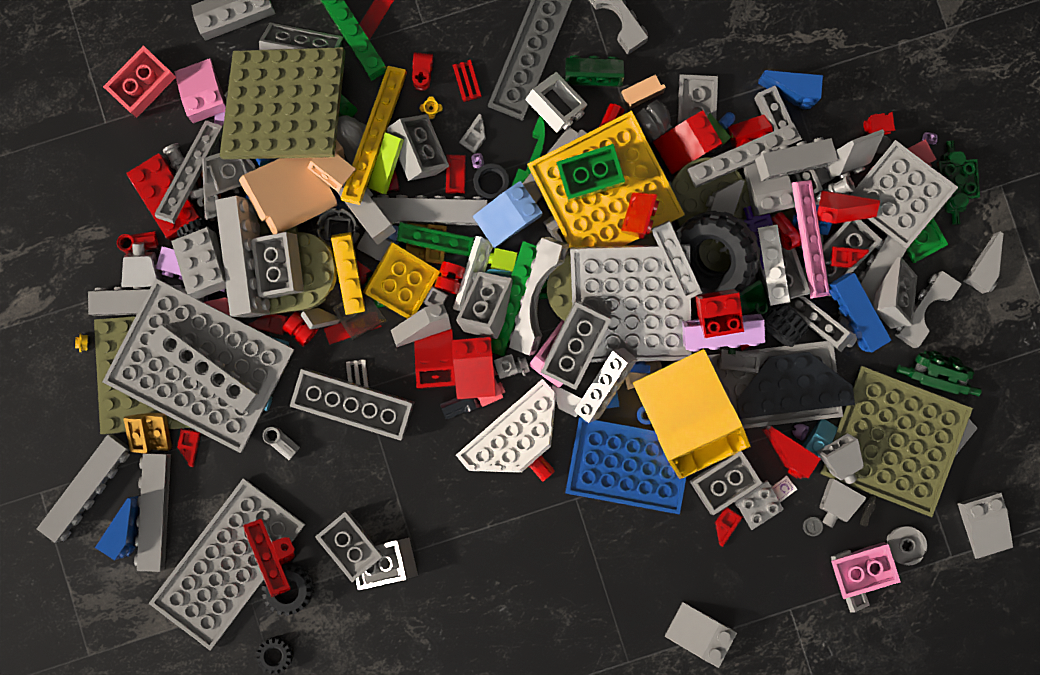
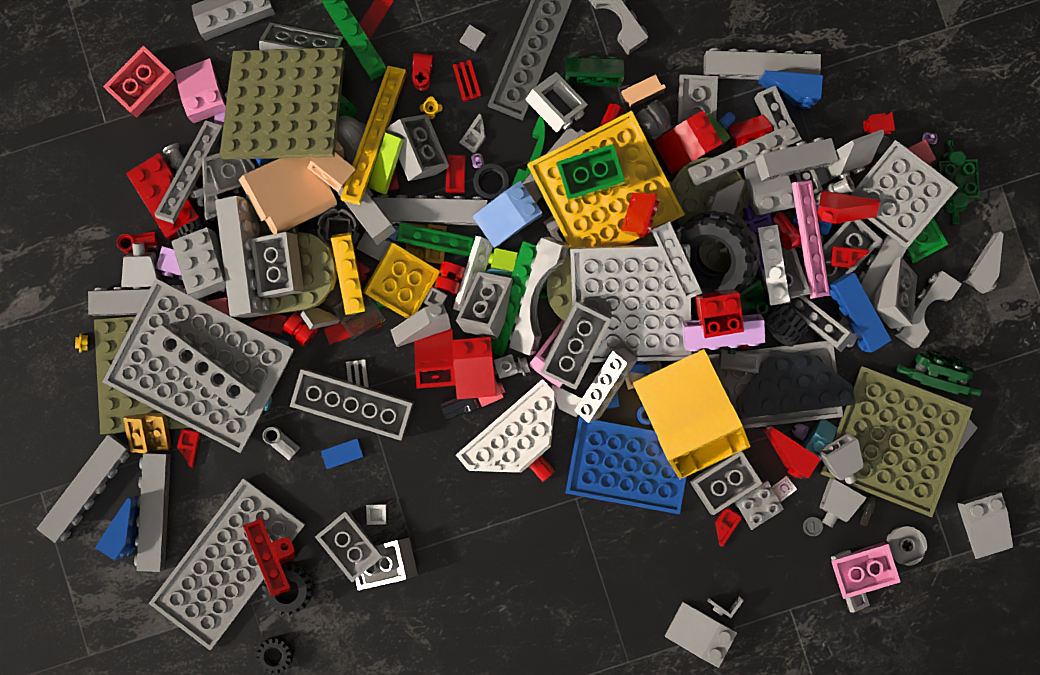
none -> blue tile [321,439,364,469]
none -> white plate [366,504,387,525]
none -> light grey tile [460,25,486,52]
none -> light grey brick [704,48,821,80]
none -> light grey bracket [707,596,744,618]

